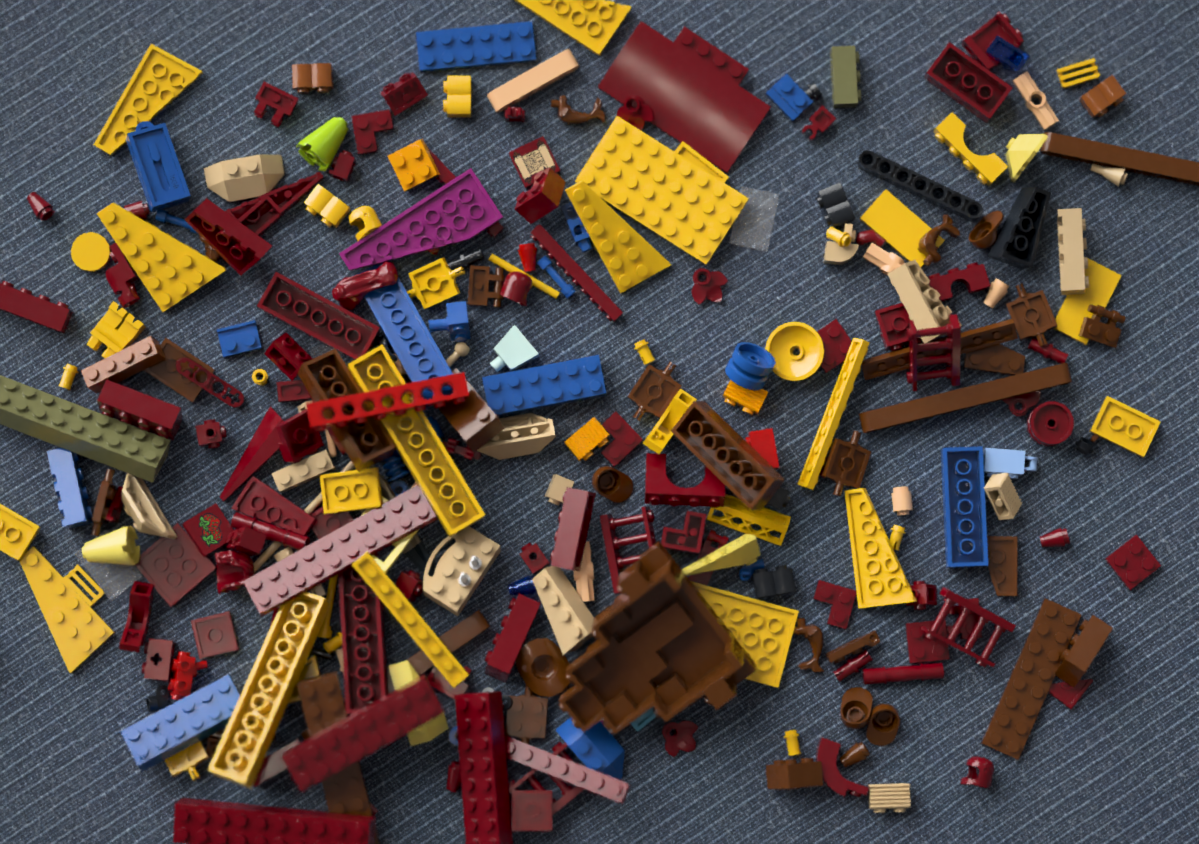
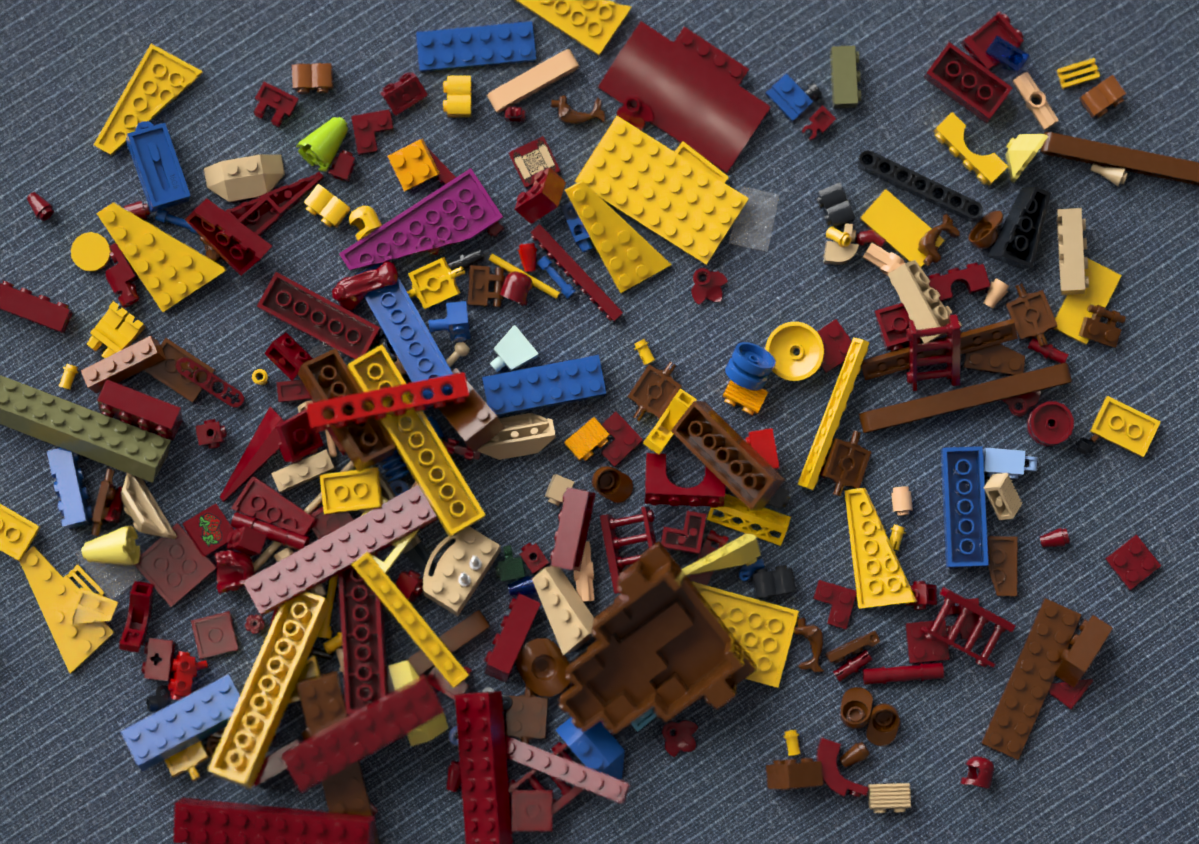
blue plate [217,320,262,358] -> none
none -> yellow wing [66,588,119,624]
none -> dark red plate [245,614,265,634]
none -> clear green brick [495,545,525,582]

